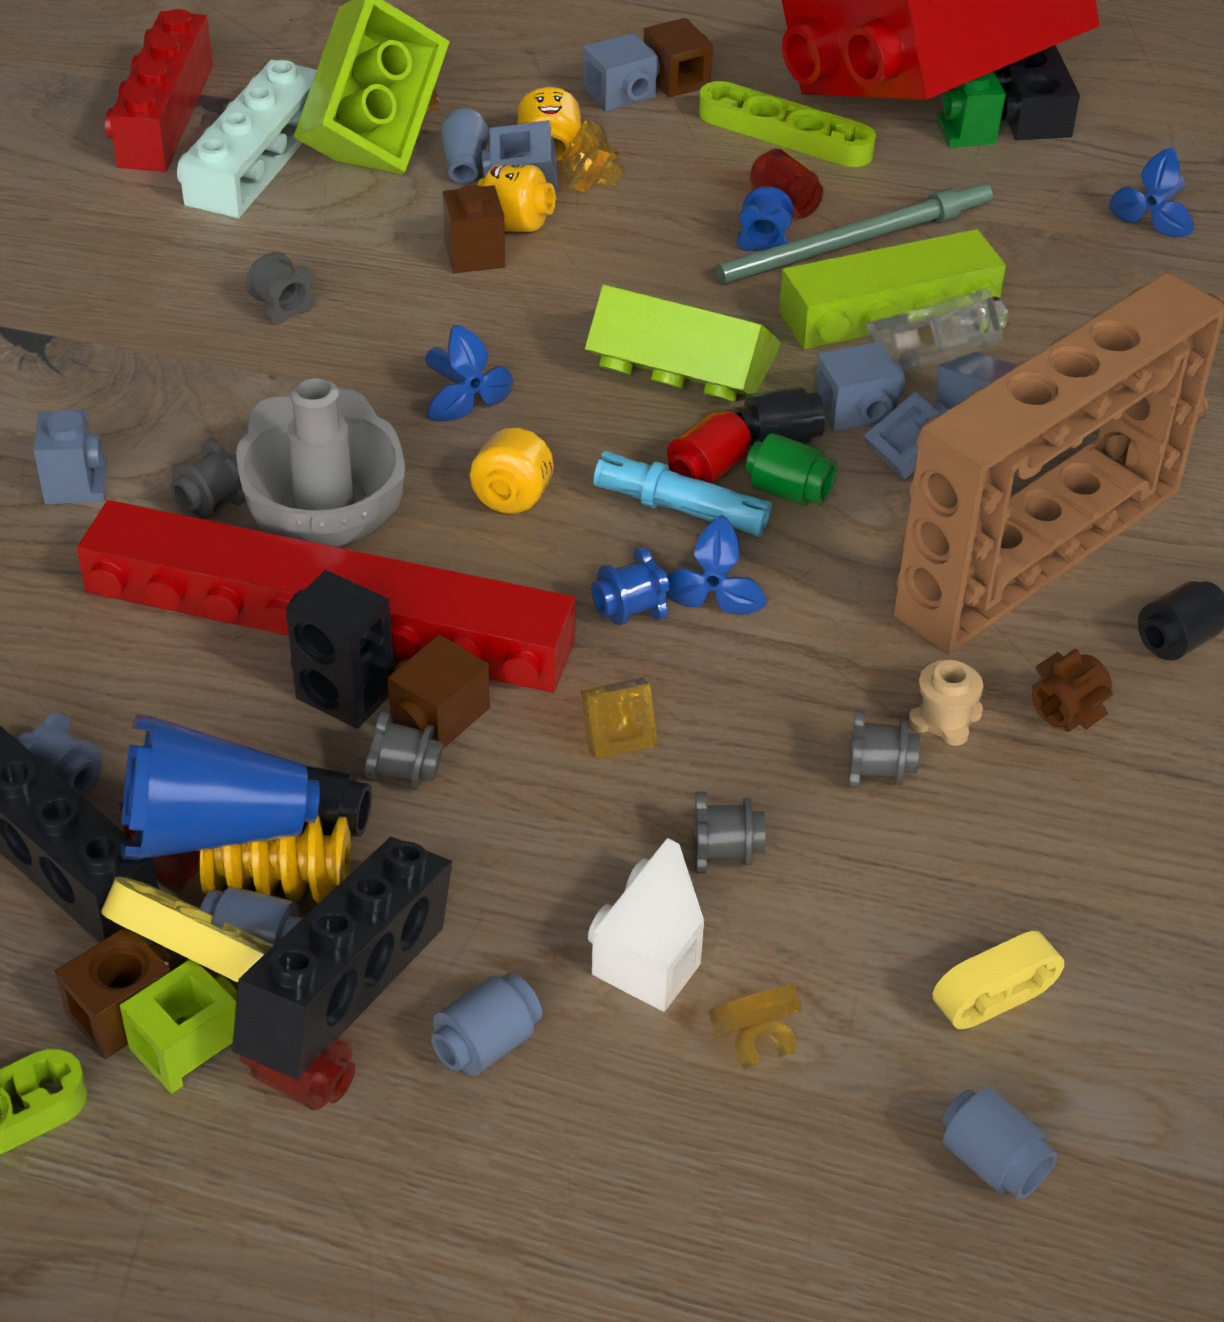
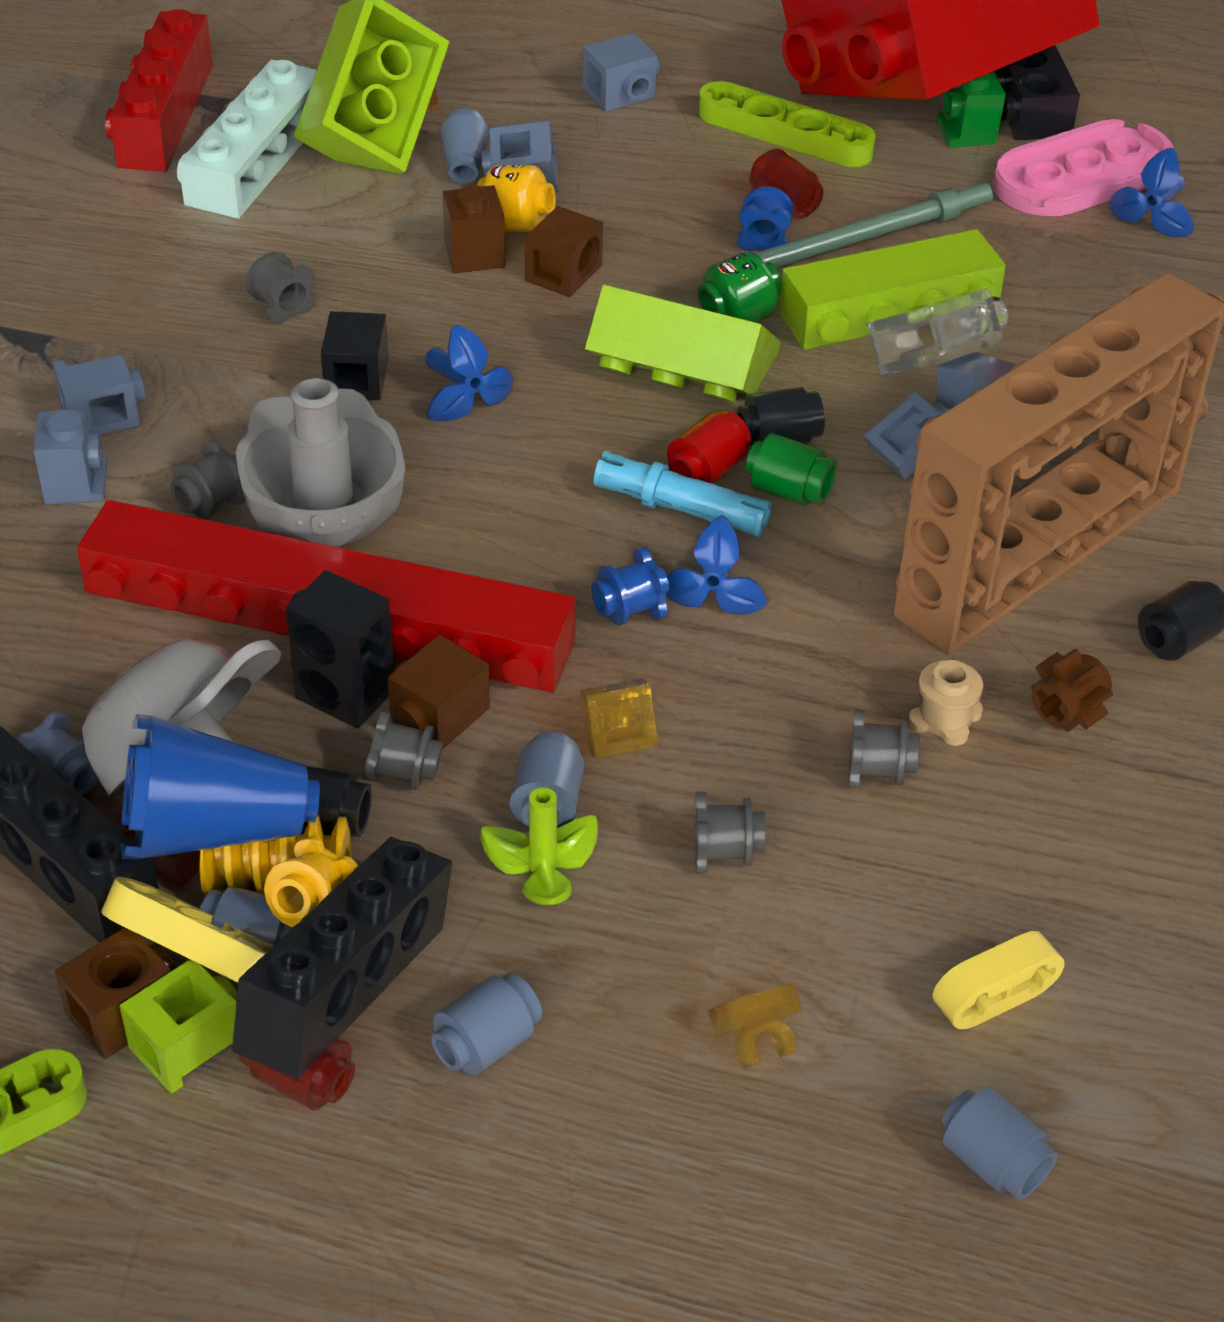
yellow head [469,427,554,514] -> none
yellow head [516,87,582,162] -> none
clear yellow tile [561,119,624,193] -> none
white slope [588,838,704,1012] -> none
reddish brown brick [643,18,713,98] -> none
sand blue brick [814,342,905,432] -> none
none -> sand blue brick [52,354,146,435]
none -> light grey piece [82,638,282,797]
none -> yellow brick [264,836,358,927]
none -> black brick [321,311,389,400]
none -> lime plant [480,787,598,905]
none -> sand blue brick [509,732,585,828]
none -> reddish brown brick [524,206,603,297]
none -> green head [698,252,782,323]
none -> bright pink tile [992,119,1174,216]

